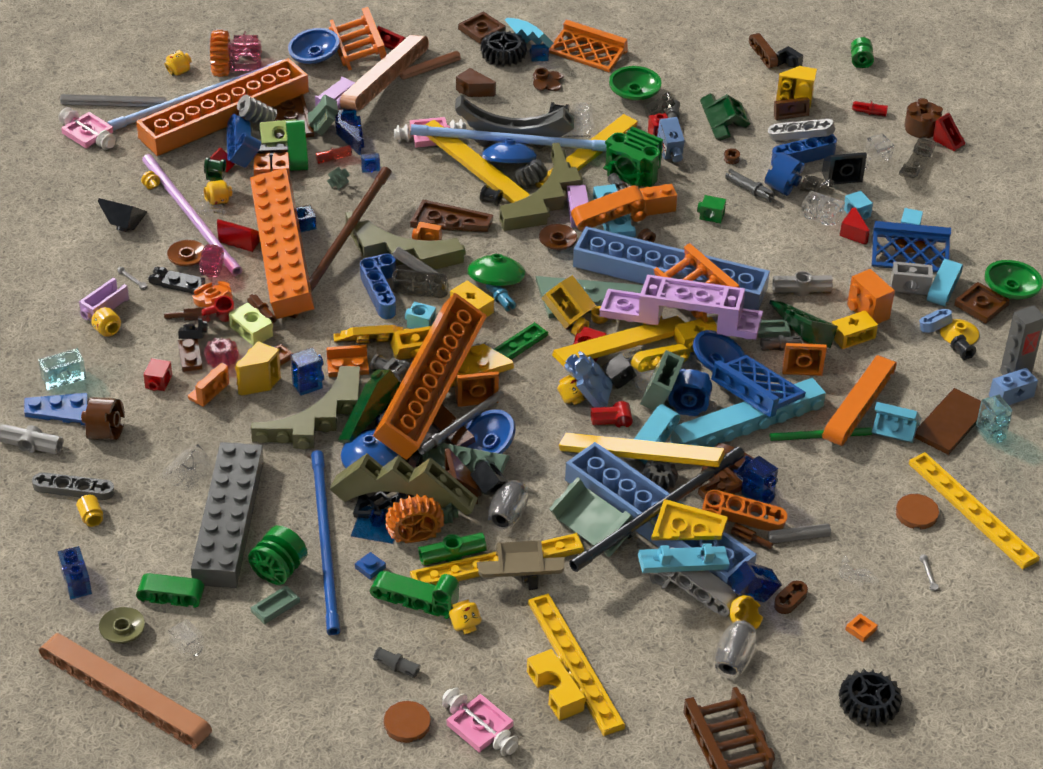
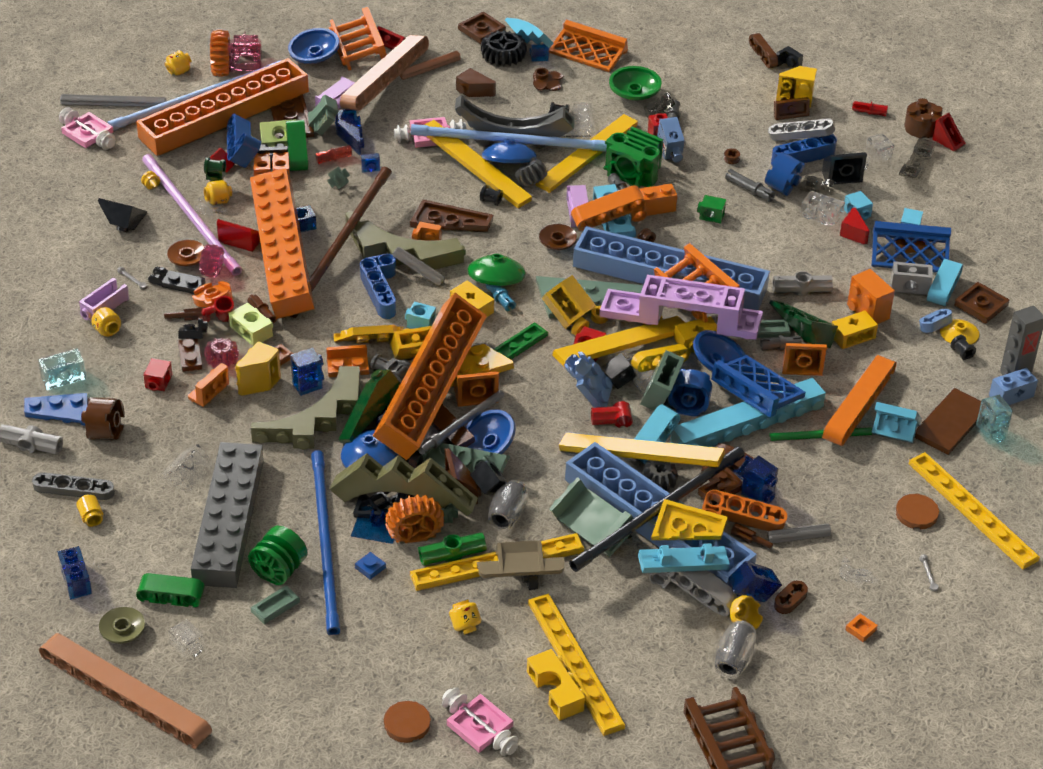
light grey piece [237,95,277,126] -> none
green beam [370,571,459,619] -> none
dark grey pin [373,647,421,678] -> none
clear smoke beam [392,270,448,299] -> none
olive arch [499,143,583,231] -> none
yellow head [557,375,585,405] -> none
dark green plate [700,93,751,141] -> none
black gear [838,668,902,727] -> none
green wheel [850,37,874,68] -> none
green dish [984,260,1043,300] -> none

